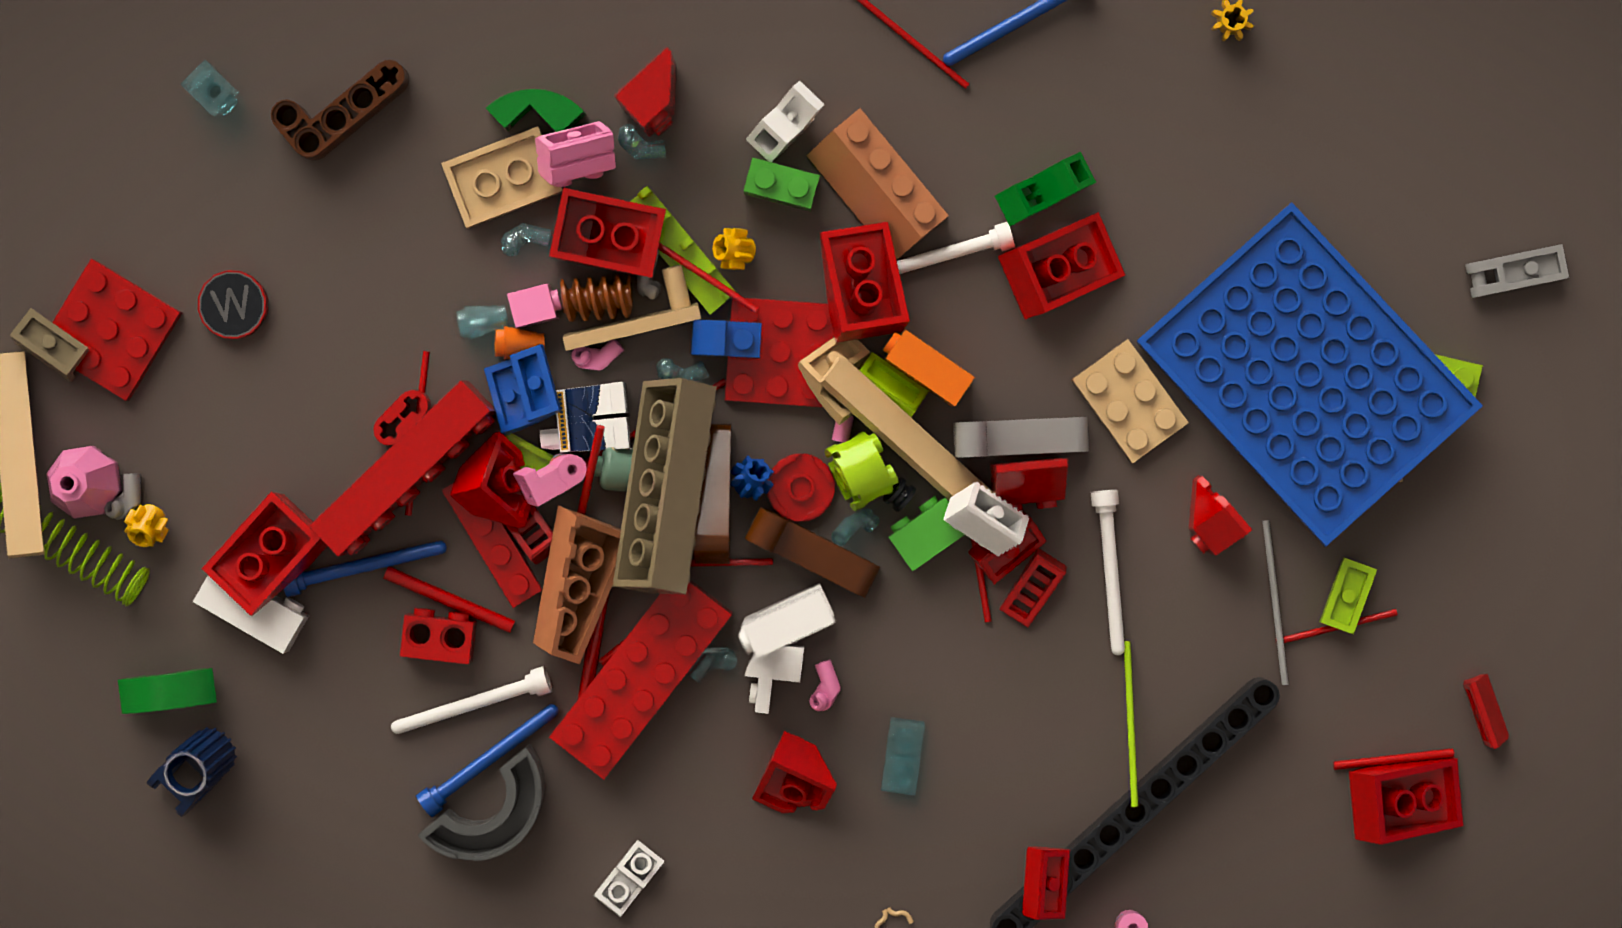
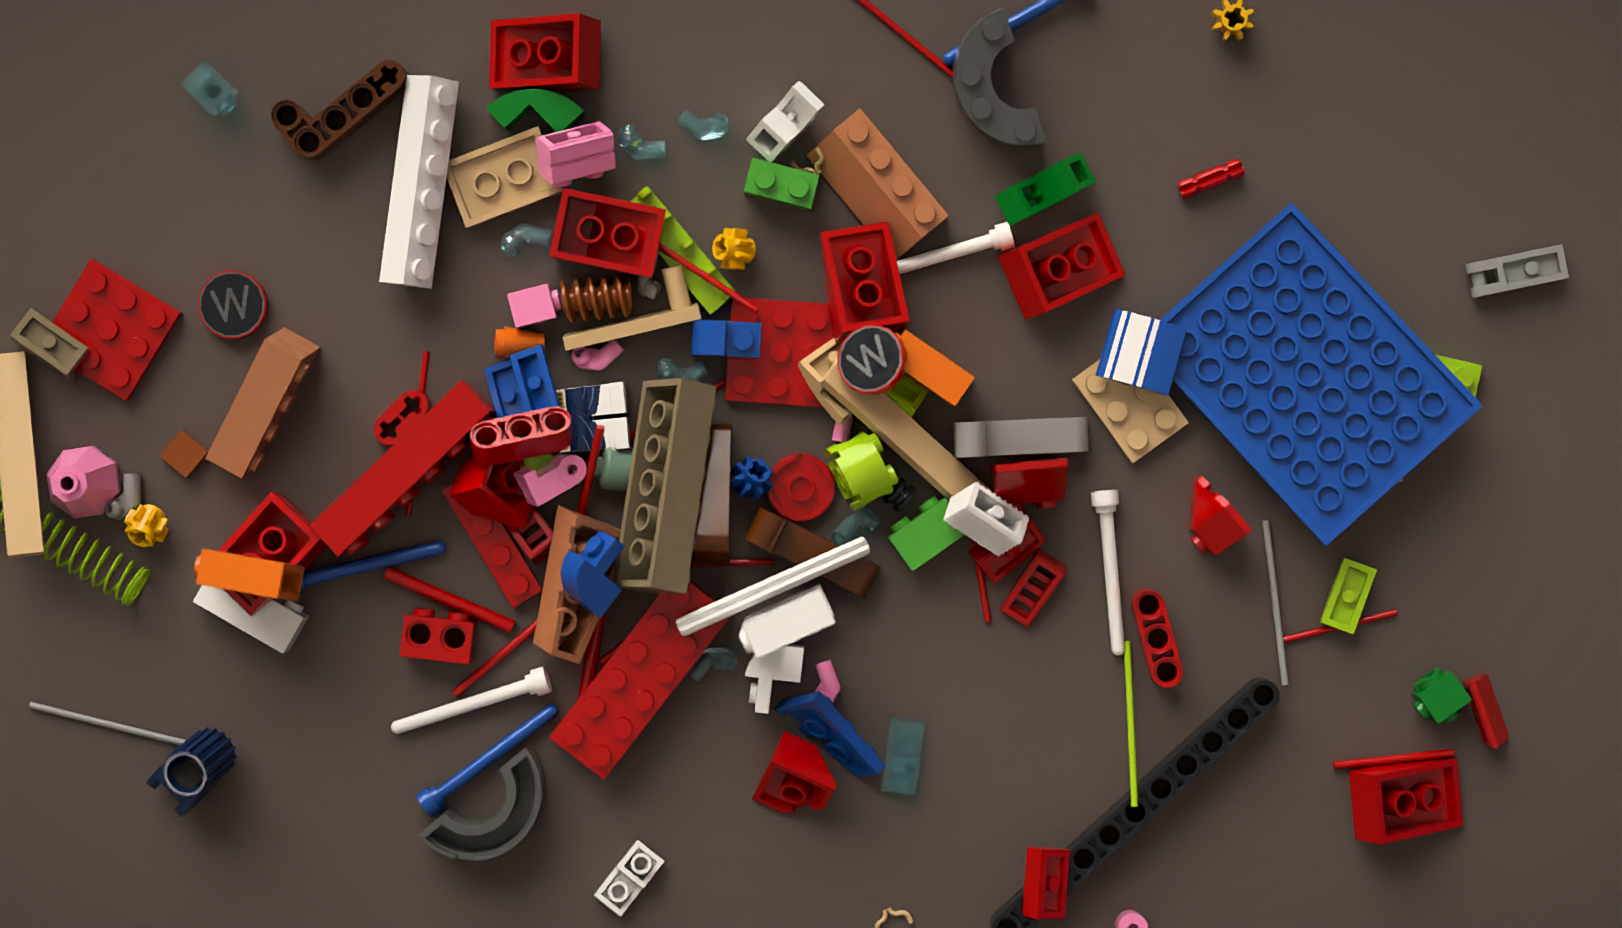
green brick [118,668,217,714] -> none
clear light blue cone [456,305,509,340] -> none
red slope [614,47,676,137] -> none
none -> light grey piece [29,702,186,746]
none -> dark orange tile [160,430,209,478]
none -> orange brick [194,549,305,601]
none -> nougat wedge [205,327,320,479]
none -> white brick [379,75,459,289]
none -> red axle [451,620,537,698]
none -> red beam [470,407,572,466]
none -> red slope [489,13,601,91]
none -> blue brick [561,530,625,618]
none -> white axle [676,537,870,636]
none -> clear light blue arm [677,109,730,141]
none -> blue wing [774,692,885,778]
none -> tan piece [790,147,824,174]
none -> black tile [837,324,907,395]
none -> dark grey brick [952,8,1047,145]
none -> slope [1096,309,1187,395]
none -> red beam [1130,588,1183,688]
none -> red axle [1177,159,1245,199]
none -> green brick [1412,667,1472,724]

